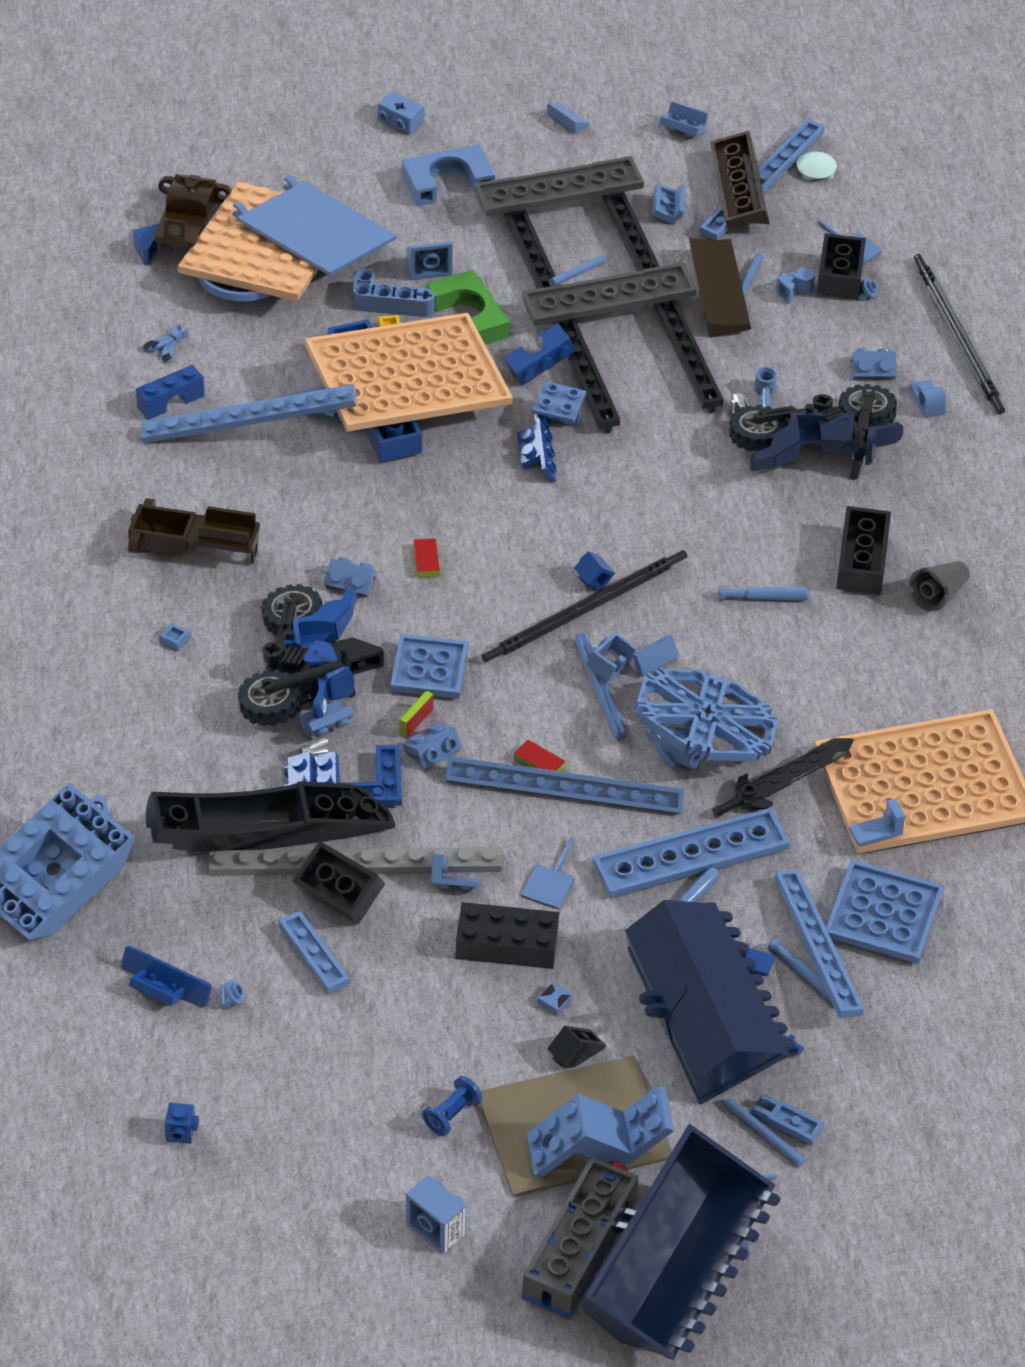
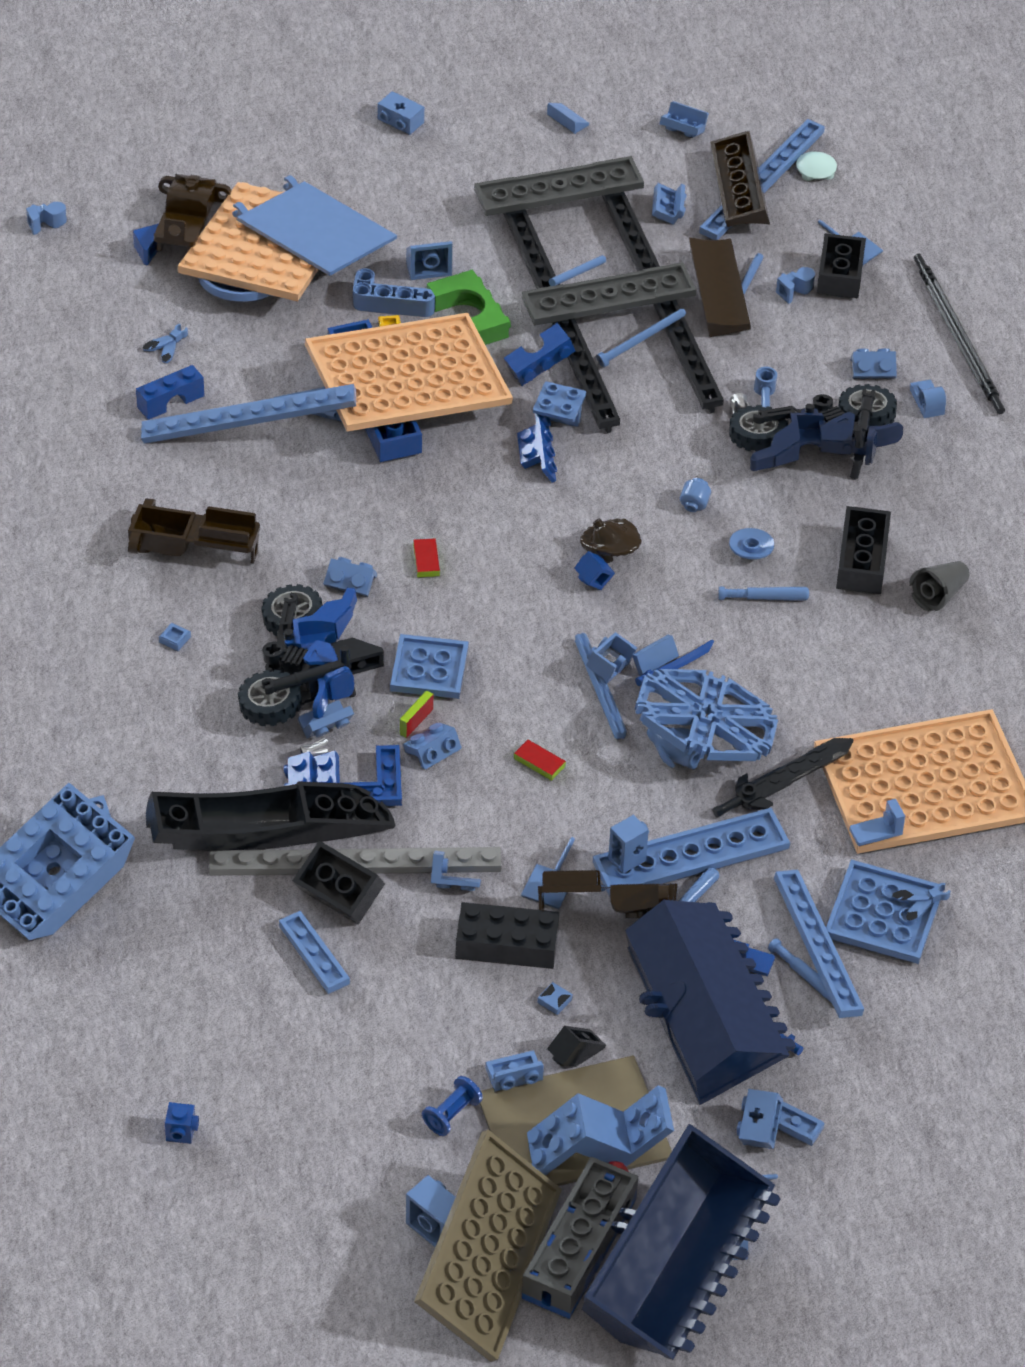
blue bracket [121,945,212,1007] -> none
medium blue plate [220,980,244,1010] -> none
medium blue arch [402,144,495,206] -> none
medium blue plate [445,756,685,813] -> none
black axle [482,550,687,663] -> none
medium blue bar [724,1097,805,1167] -> none
medium blue plate [859,278,878,301] -> none
none -> medium blue leg [26,202,67,235]
none -> dark tan plate [414,1130,562,1362]
none -> medium blue bracket [485,1050,544,1092]
none -> dark brown piece [538,870,678,918]
none -> dark brown piece [580,518,642,564]
none -> medium blue bar [596,309,686,368]
none -> medium blue brick [608,815,649,874]
none -> blue sword [635,640,714,686]
none -> medium blue head [679,478,712,512]
none -> medium blue dish [729,528,774,559]
none -> medium blue brick [737,1089,783,1149]
none -> medium blue piece [892,883,951,922]

